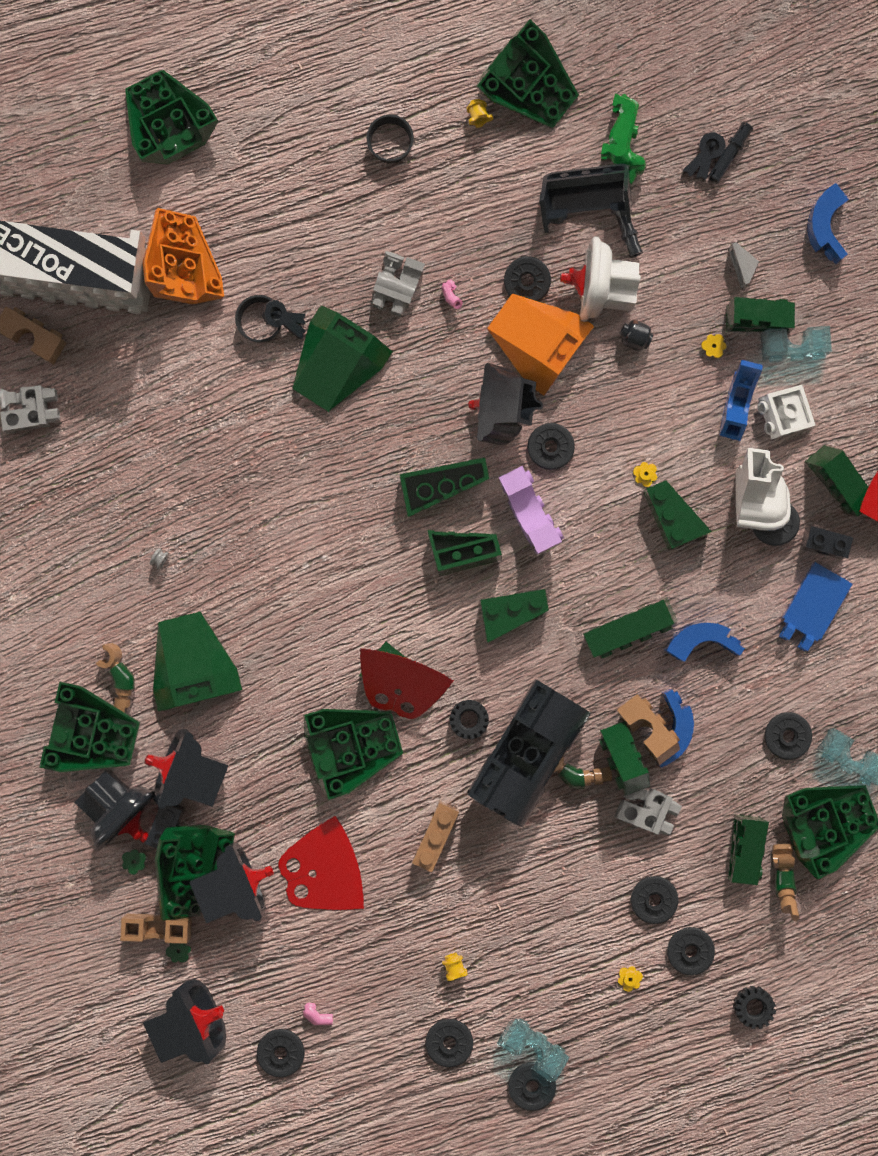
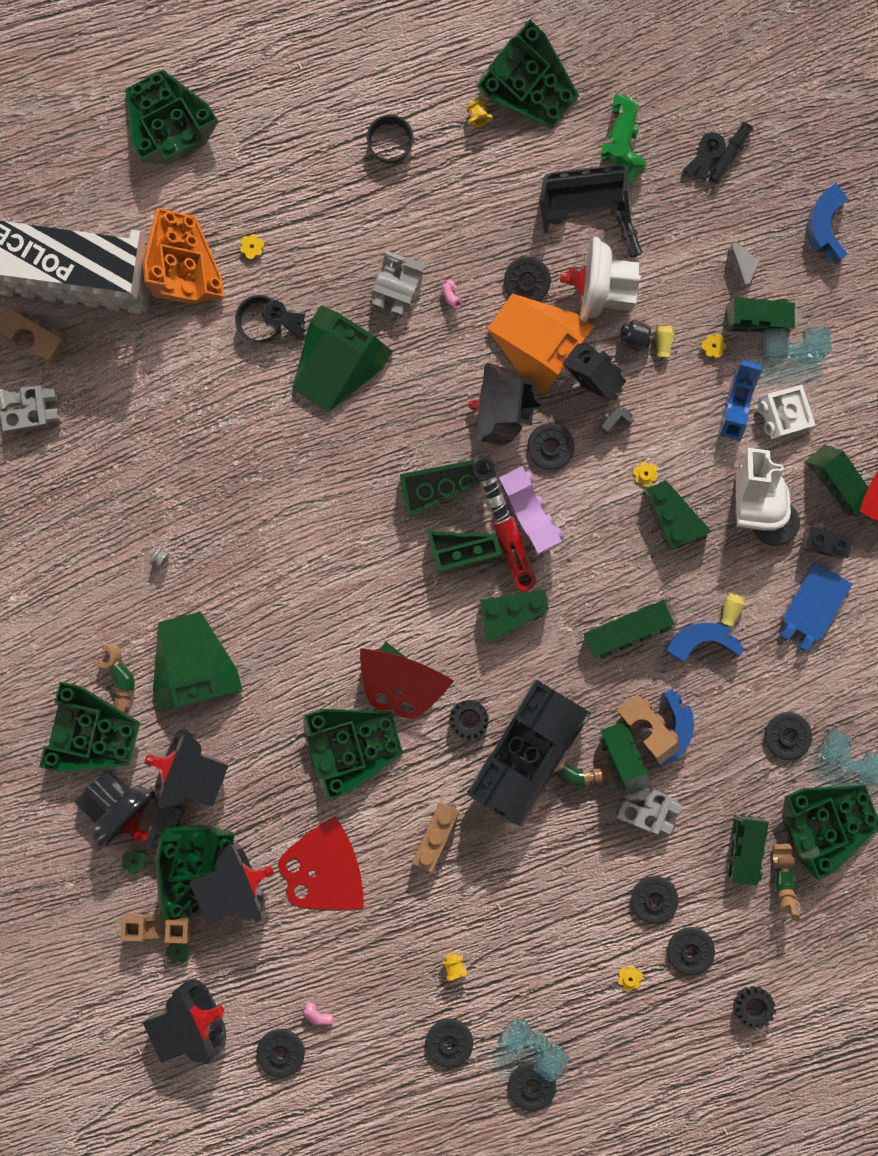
none -> yellow plant [240,234,264,259]
none -> piece [472,455,536,591]
none -> black brick [562,343,626,401]
none -> dark grey bracket [599,407,634,435]
none -> light yellow cone [654,326,675,357]
none -> light yellow cone [721,593,746,626]

